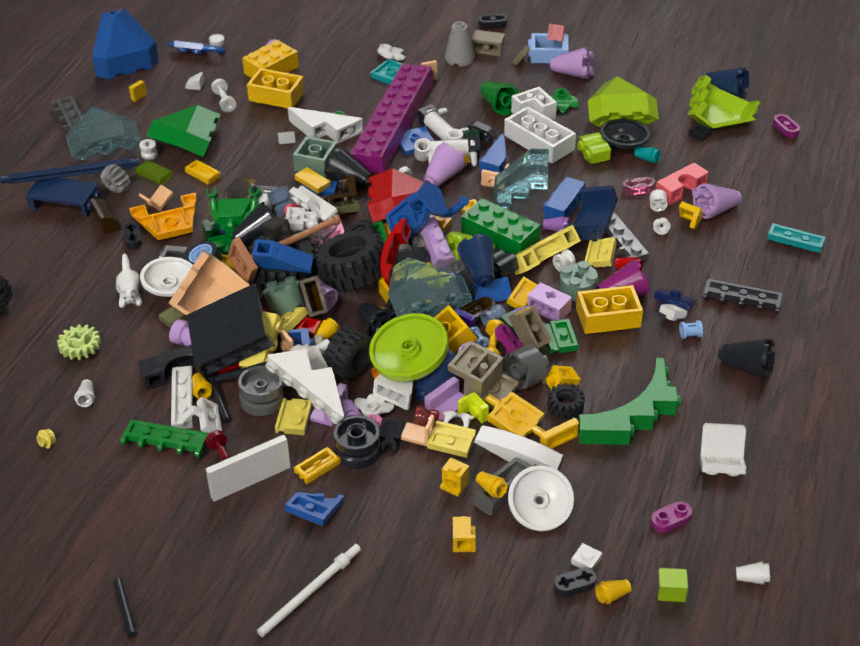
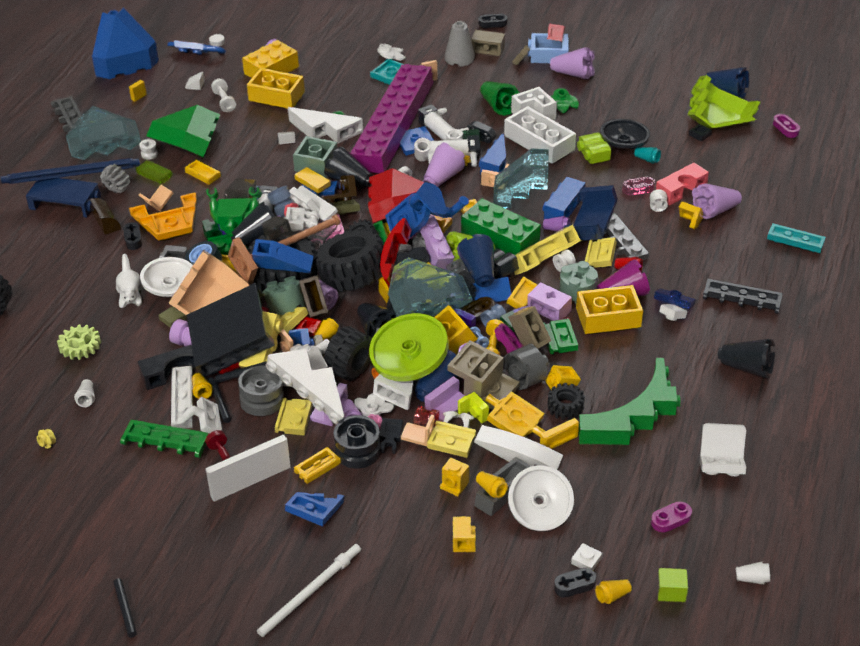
lime panel [588,76,659,127] -> none
white plate [653,217,671,235] -> none
light blue bush [679,320,703,339] -> none

